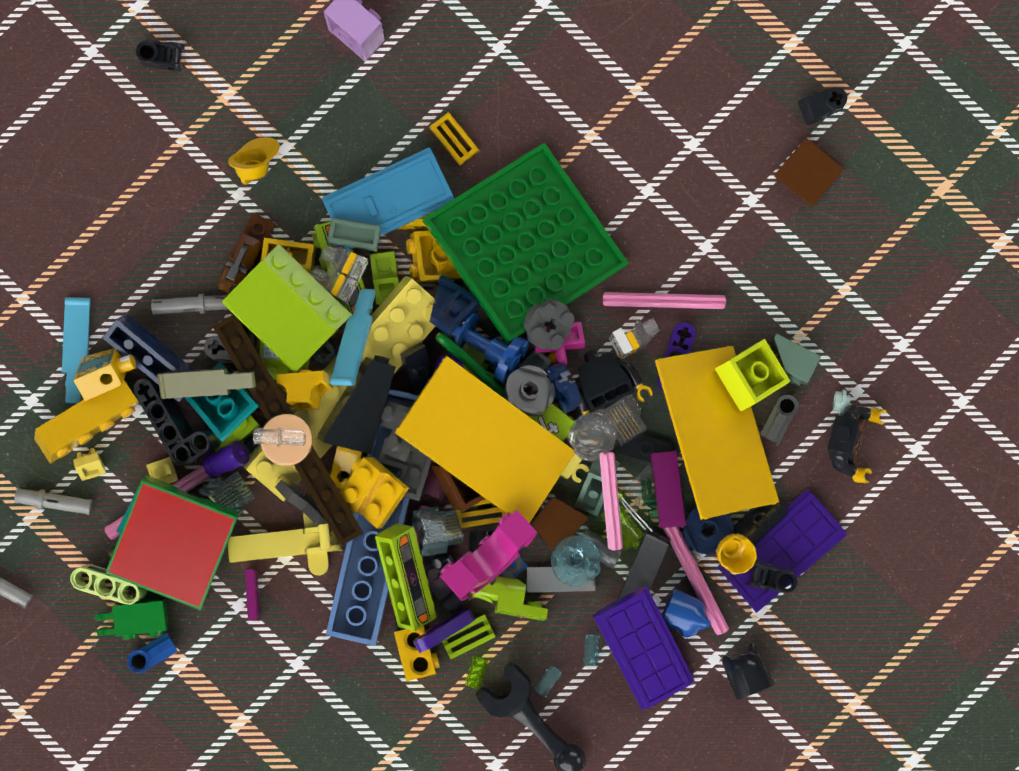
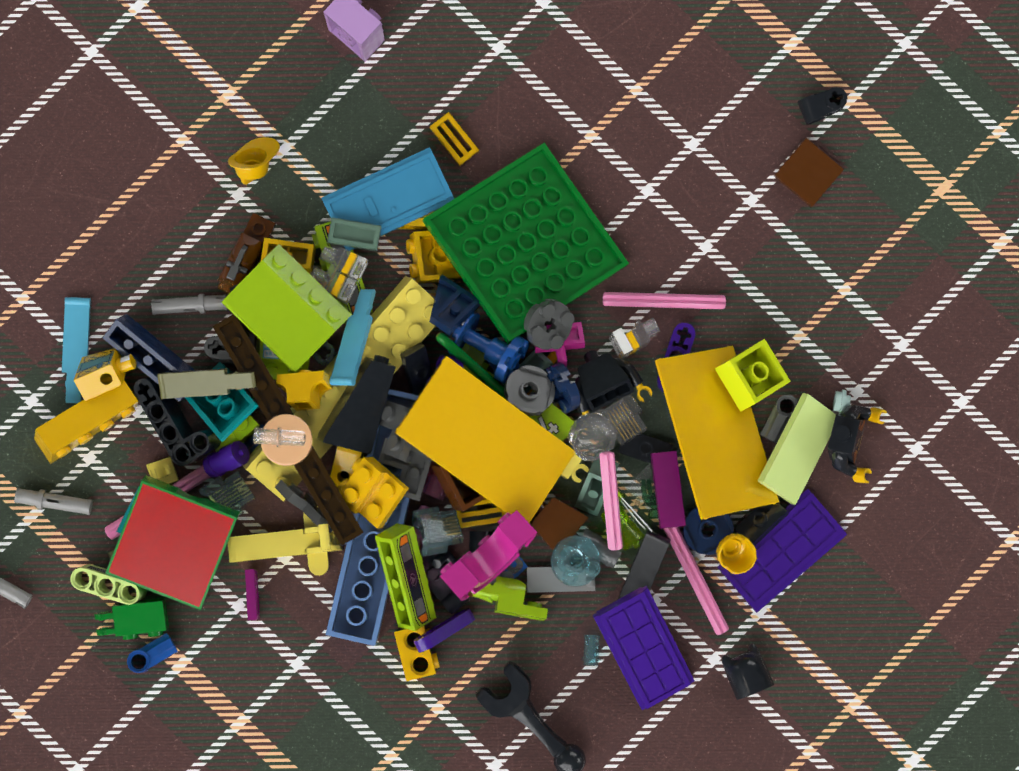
light yellow tile [73,448,106,481] -> none
black piece [136,40,185,71] -> none
lime slope [370,250,399,305] -> none
lime tile [442,614,496,659] -> none
clear neon green pin [464,656,488,689] -> none
clear light blue pin [533,664,563,698] -> none
blue piece [662,589,711,637] -> none
black piece [747,561,798,593] -> none
sand green slope [772,334,821,386] -> none
none -> yellowish green tile [758,393,836,505]

